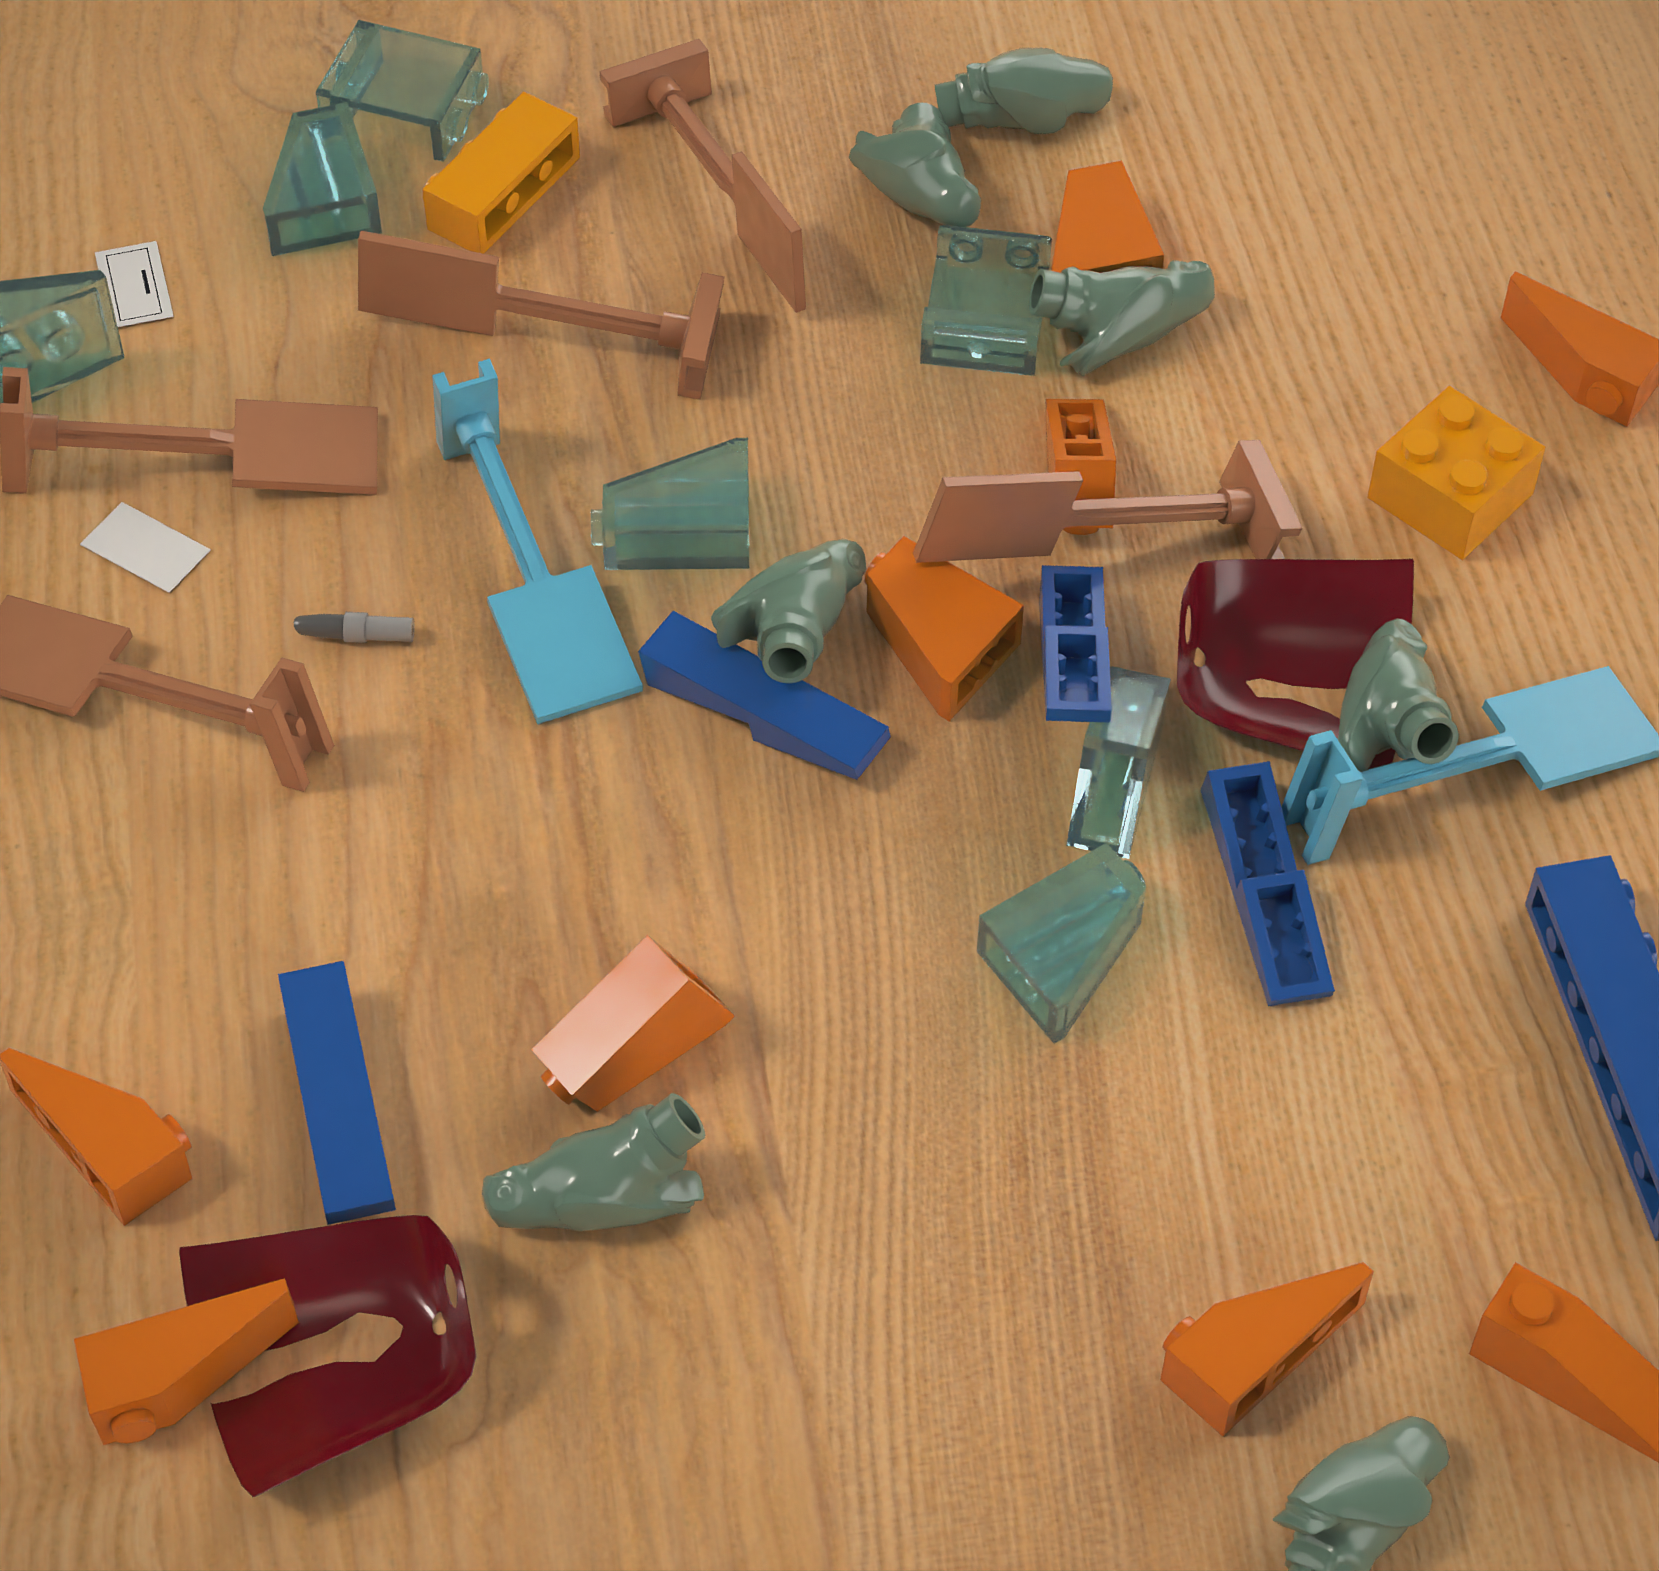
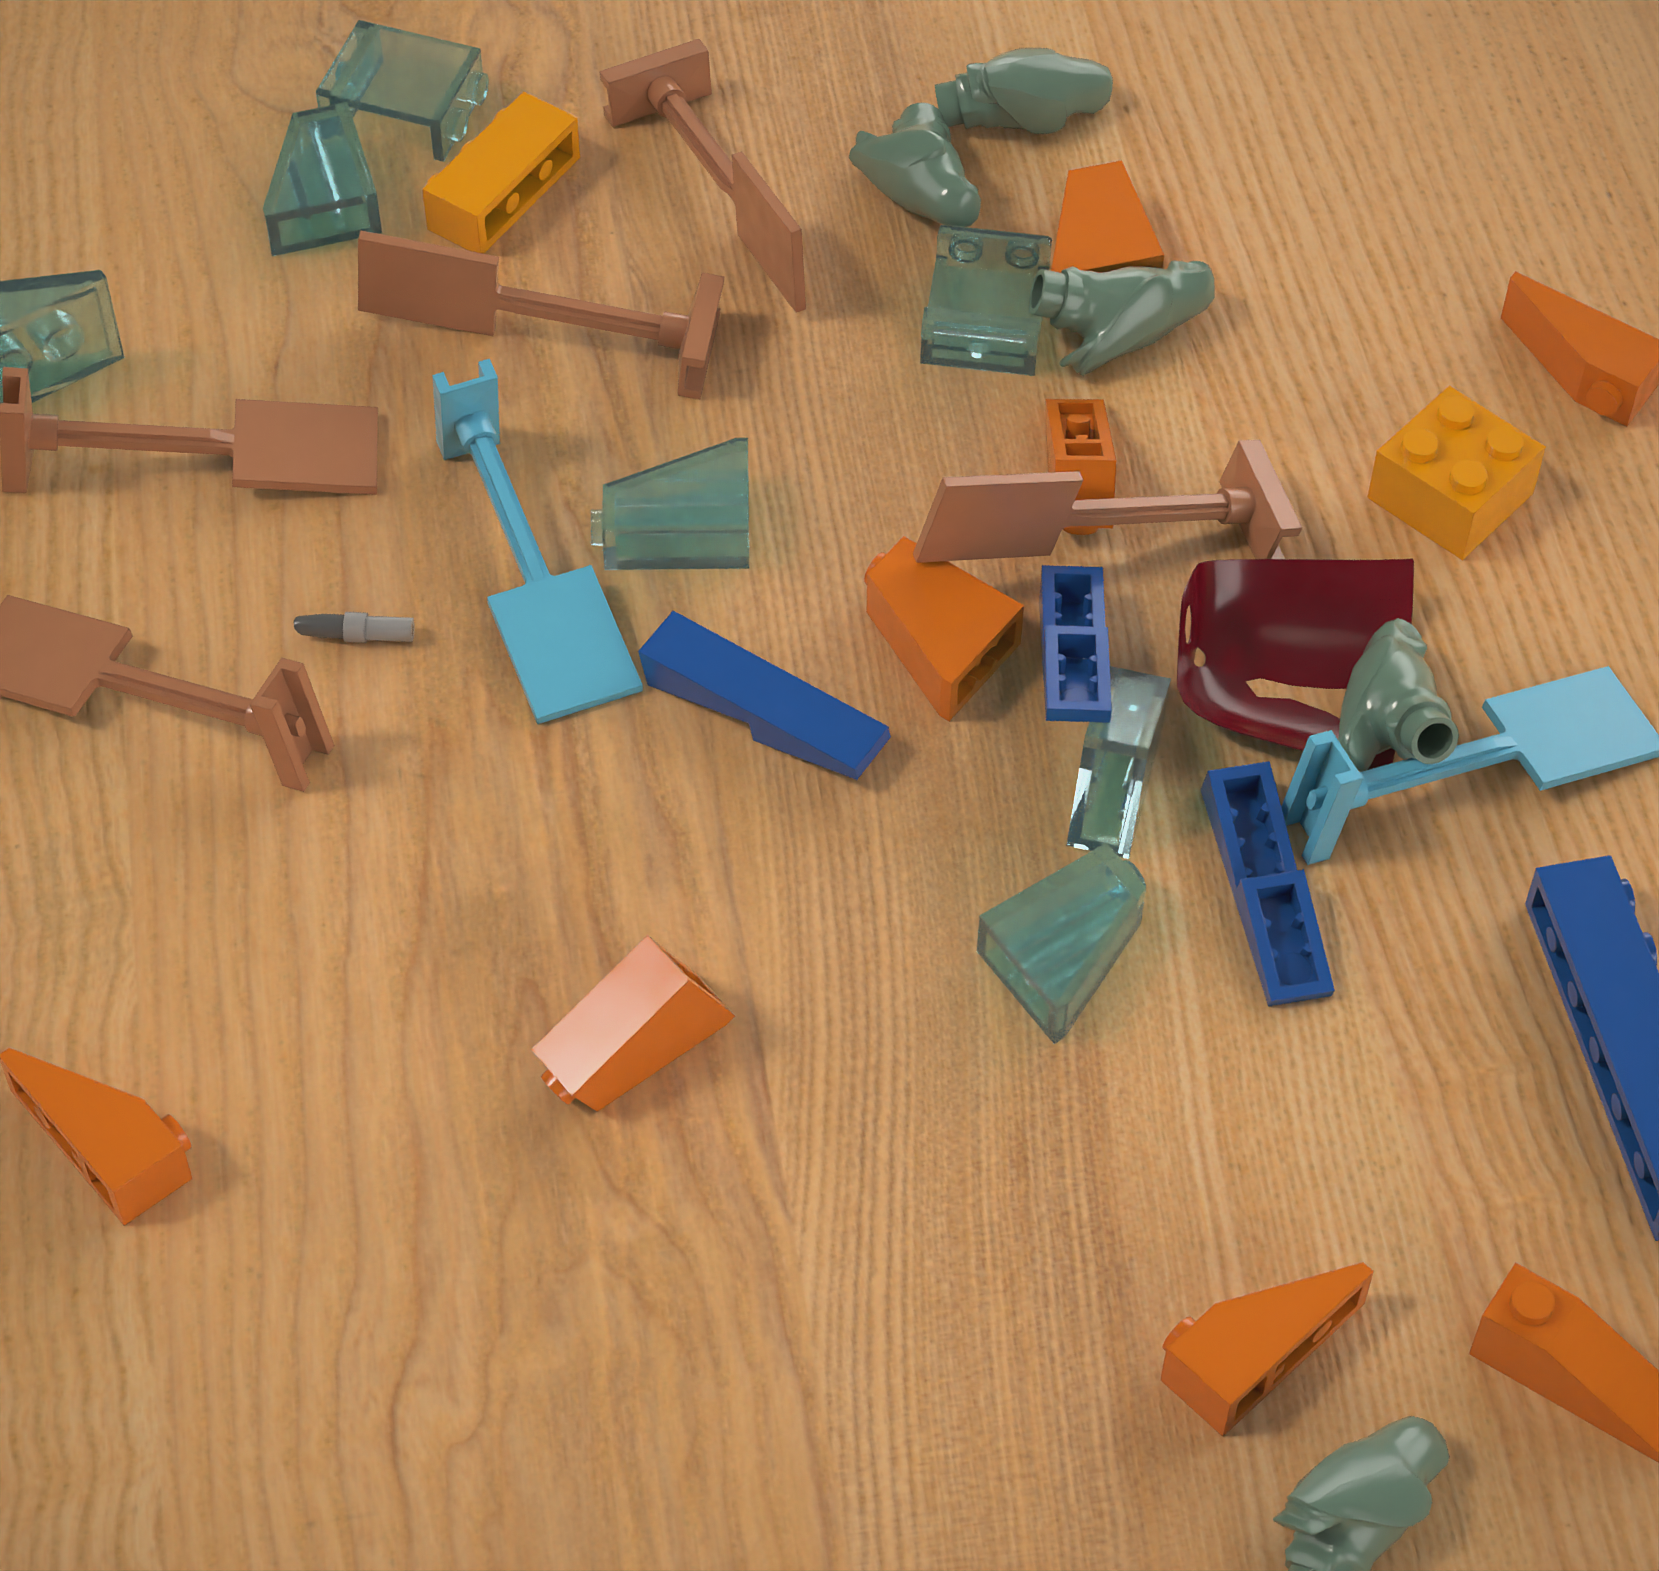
orange slope [74,1278,299,1445] -> none
white sticker [80,502,211,593] -> none
white sticker [95,241,174,329] -> none
dark red piece [179,1215,476,1497] -> none
blue slope [278,961,396,1225] -> none
sand green animal [482,1093,705,1231] -> none
sand green animal [711,539,866,683] -> none

